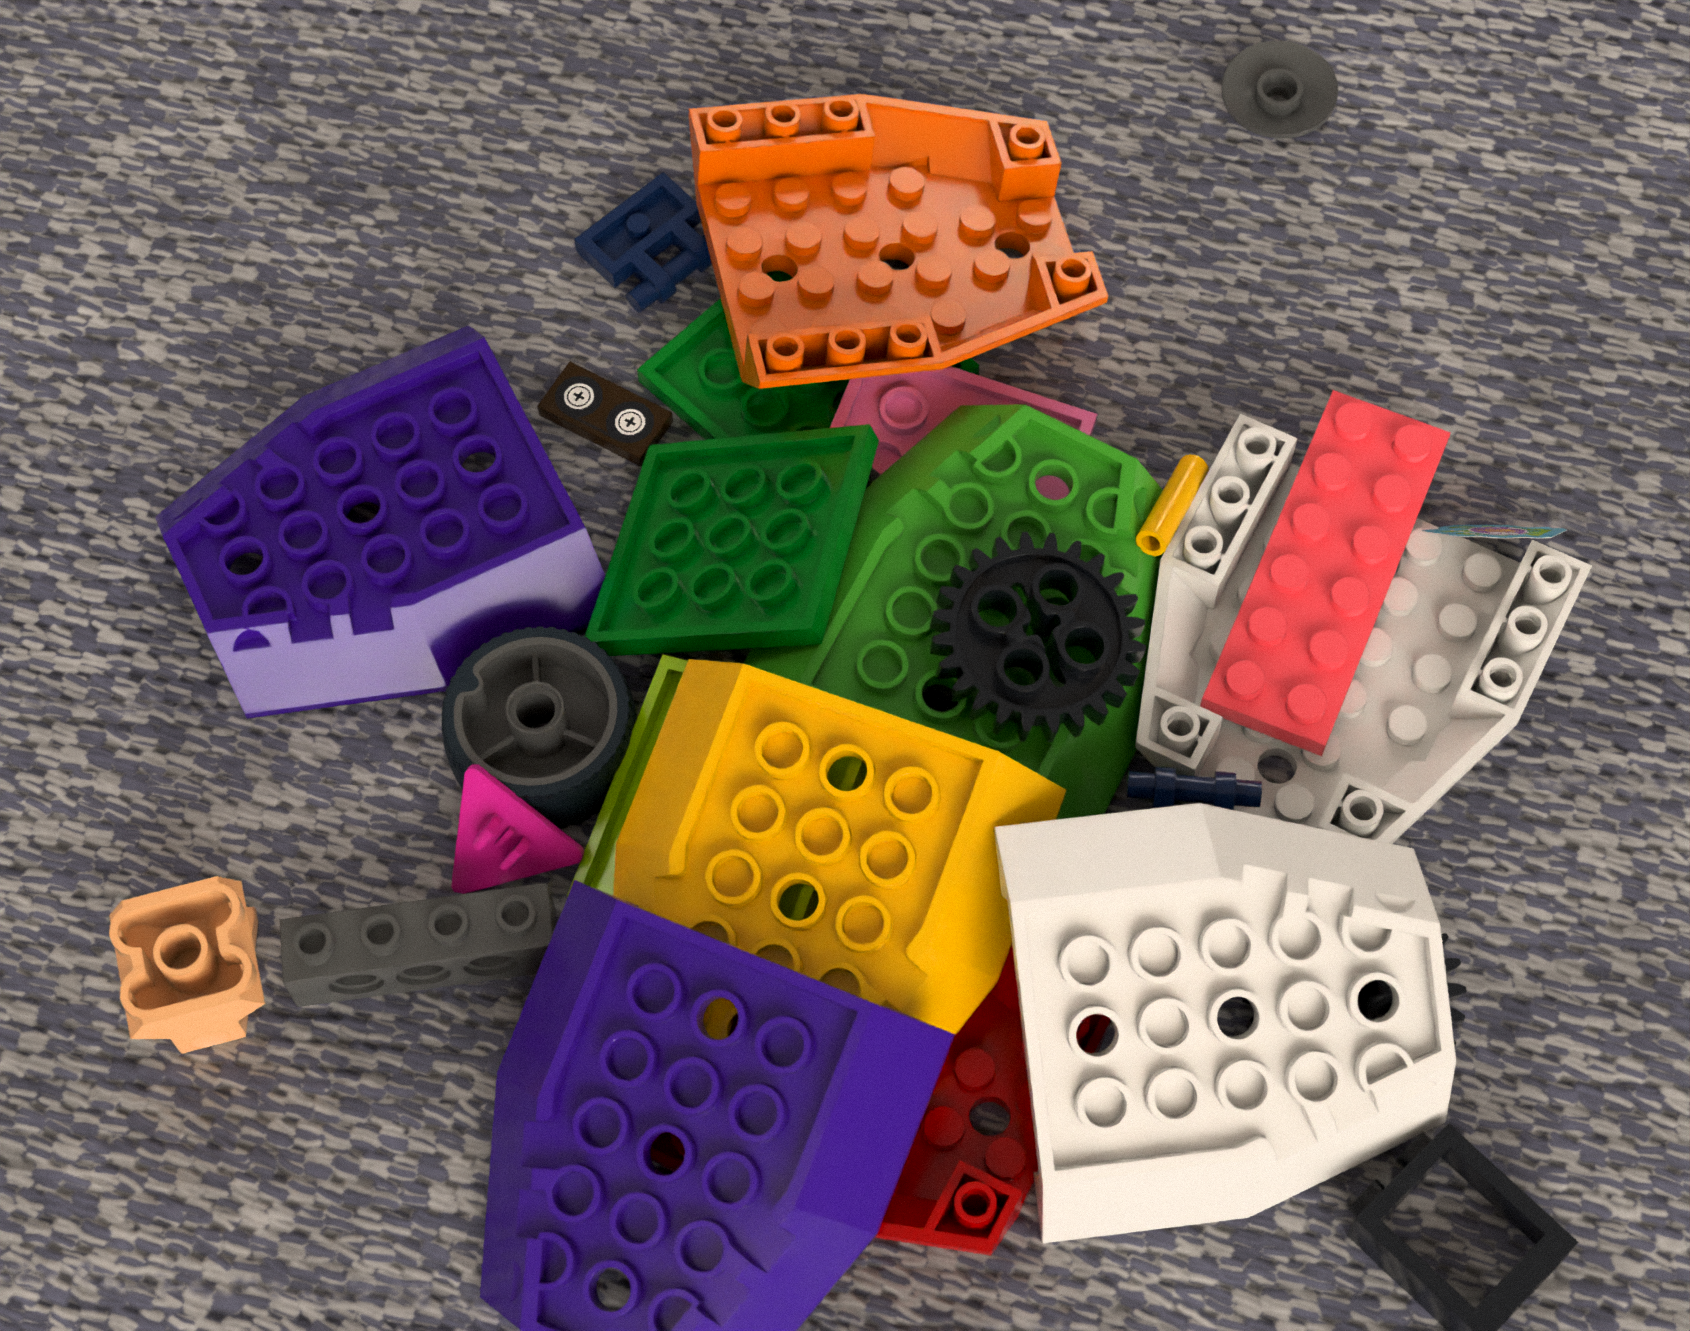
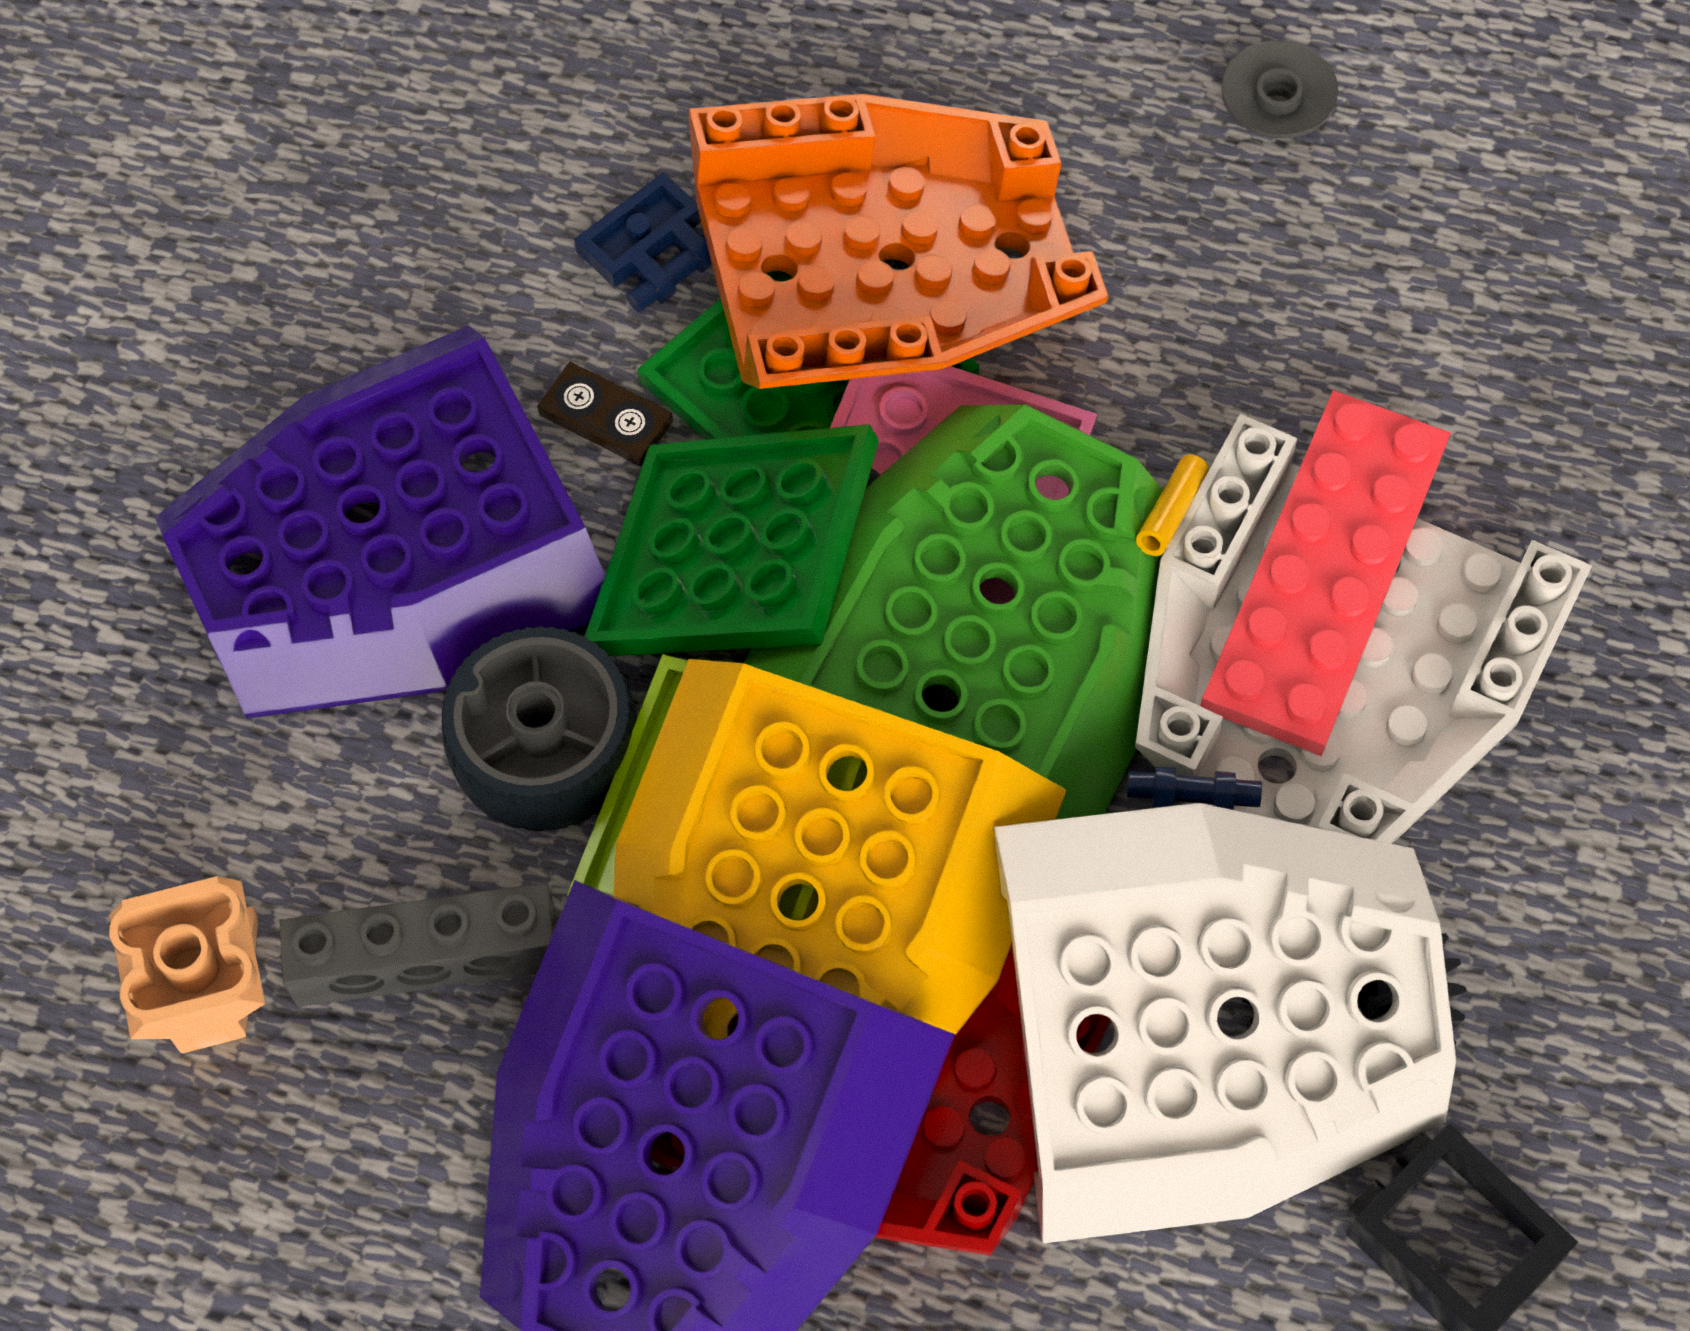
dark pink piece [451,764,584,894] -> none
black gear [929,532,1146,743] -> none
sticker [1422,525,1567,539] -> none

